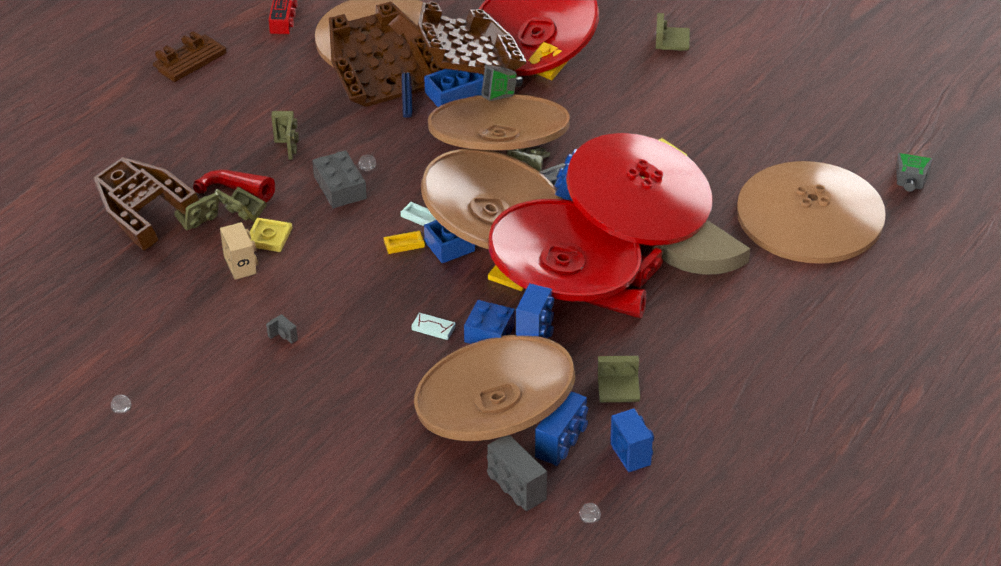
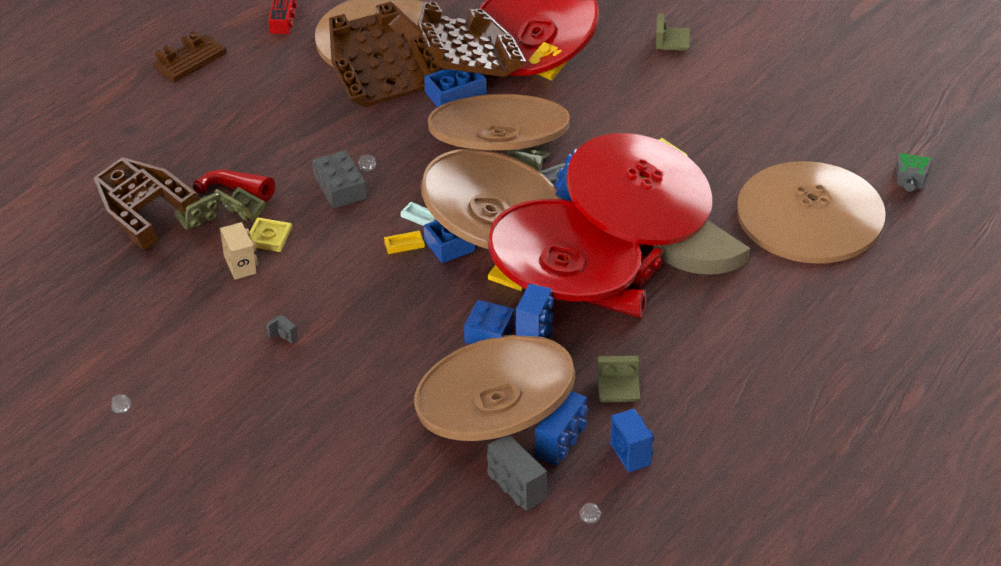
olive bracket [271,111,299,160] -> none
dark blue axle [402,72,412,118] -> none
light aqua tile [412,313,455,340] -> none
dark grey torso [481,64,523,101] -> none

